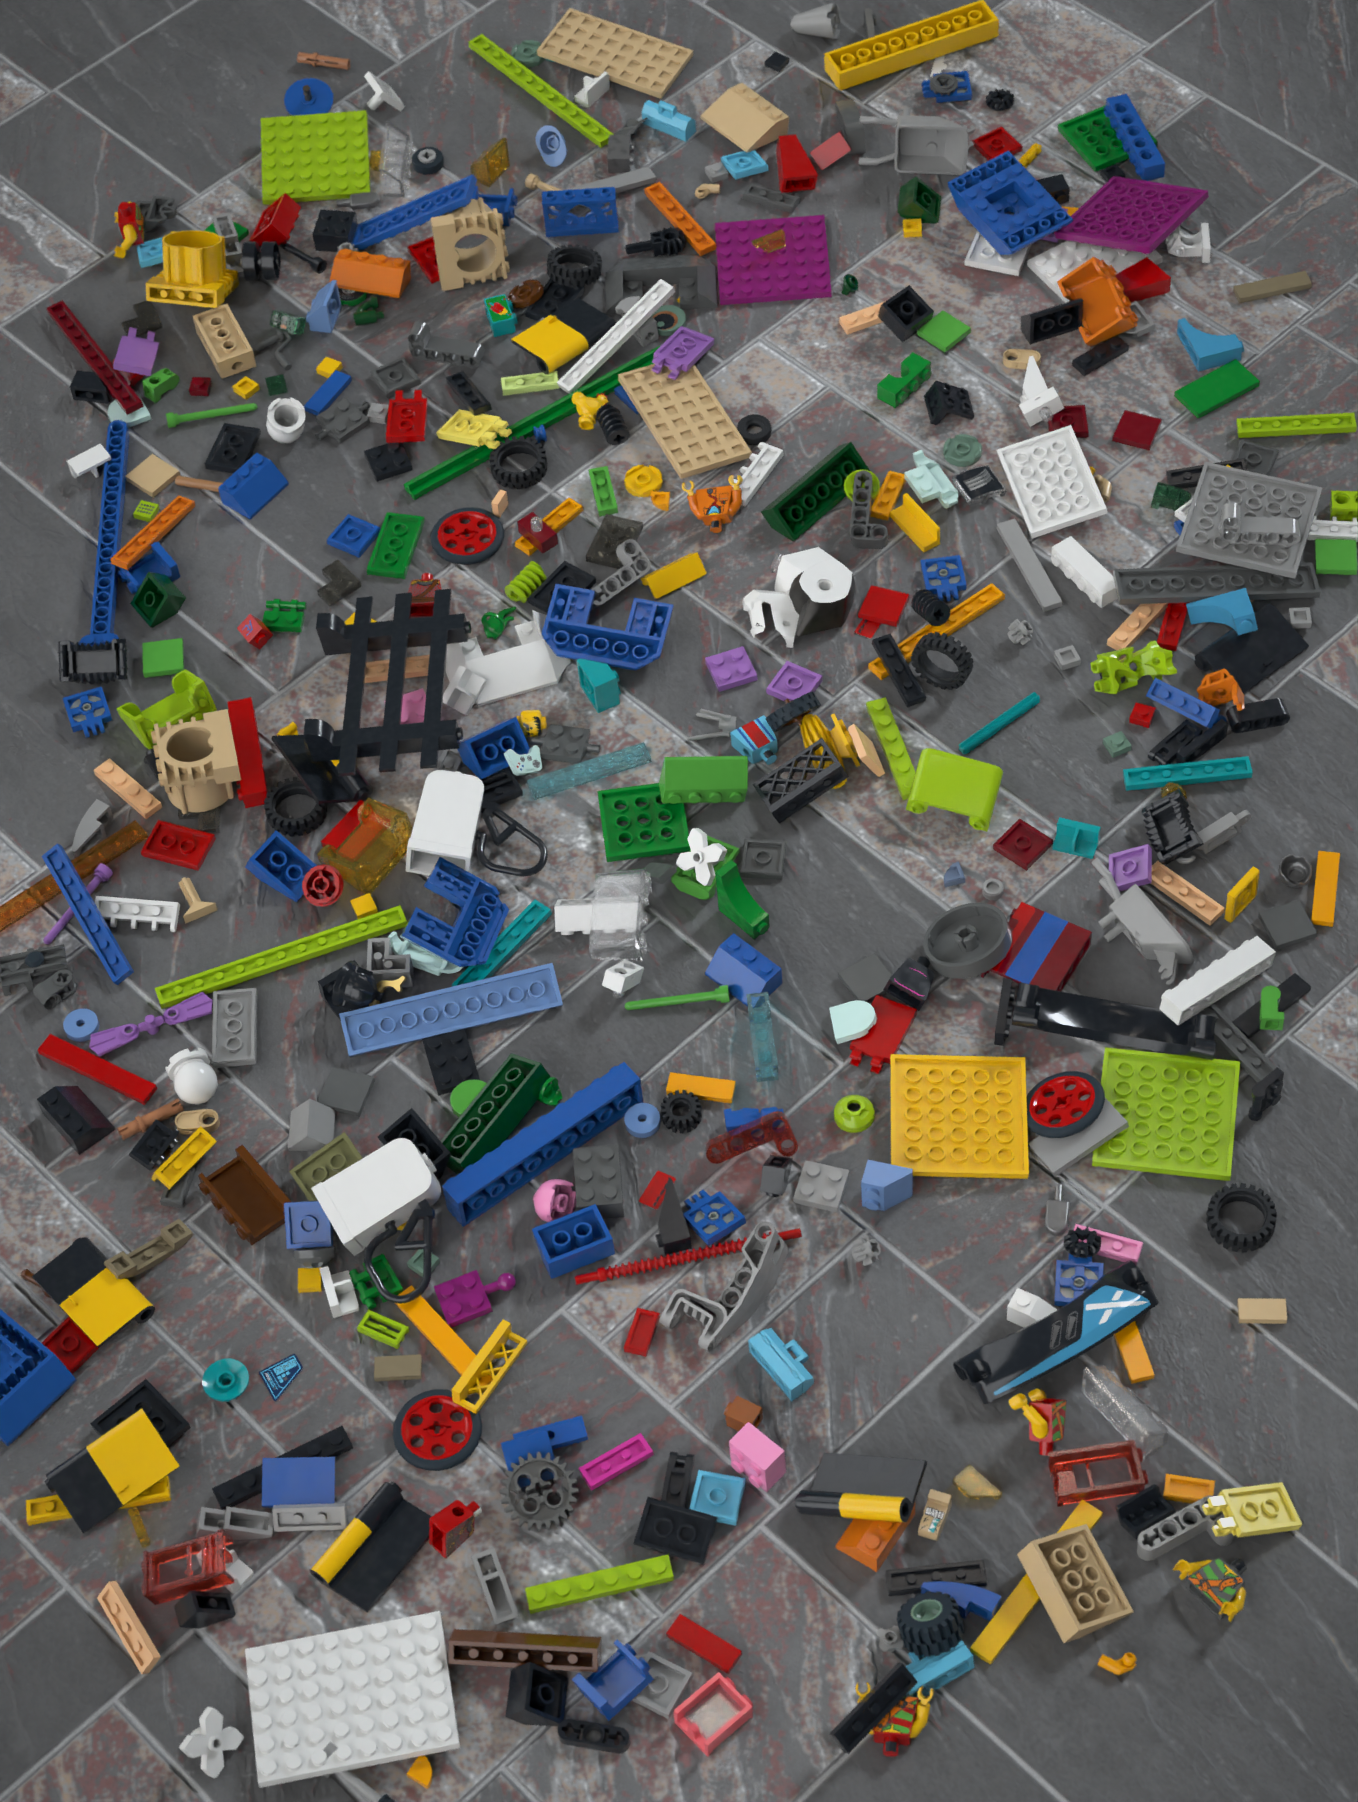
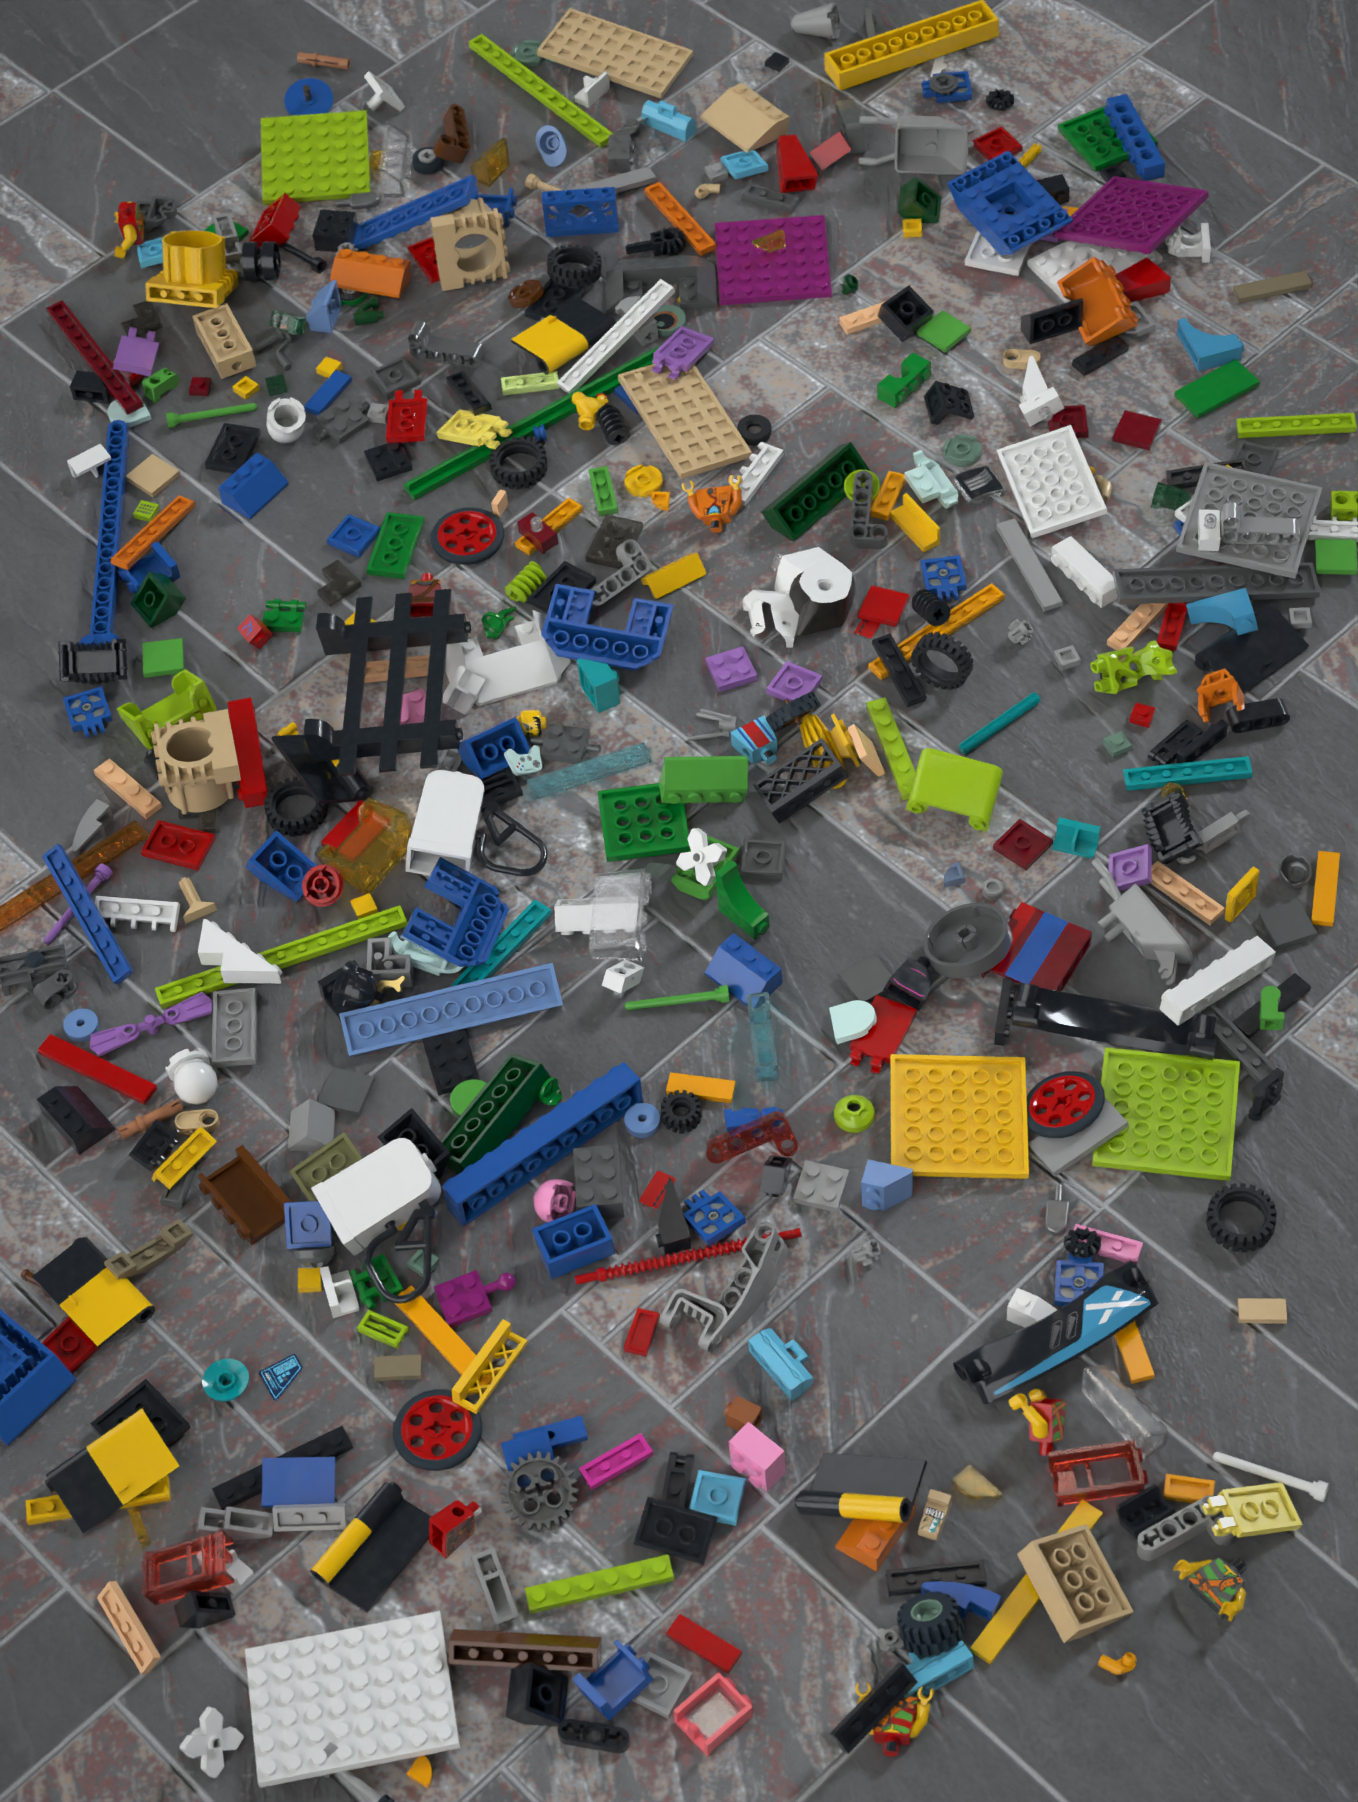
medium nougat piece [175,476,222,492] -> none
brick [484,294,518,337] -> none
blue piece [1146,678,1227,729] -> none
none -> white slope [198,919,282,984]
none -> reddish brown beam [433,104,471,163]
none -> white piece [1198,509,1220,551]
none -> white piece [1213,1452,1329,1502]

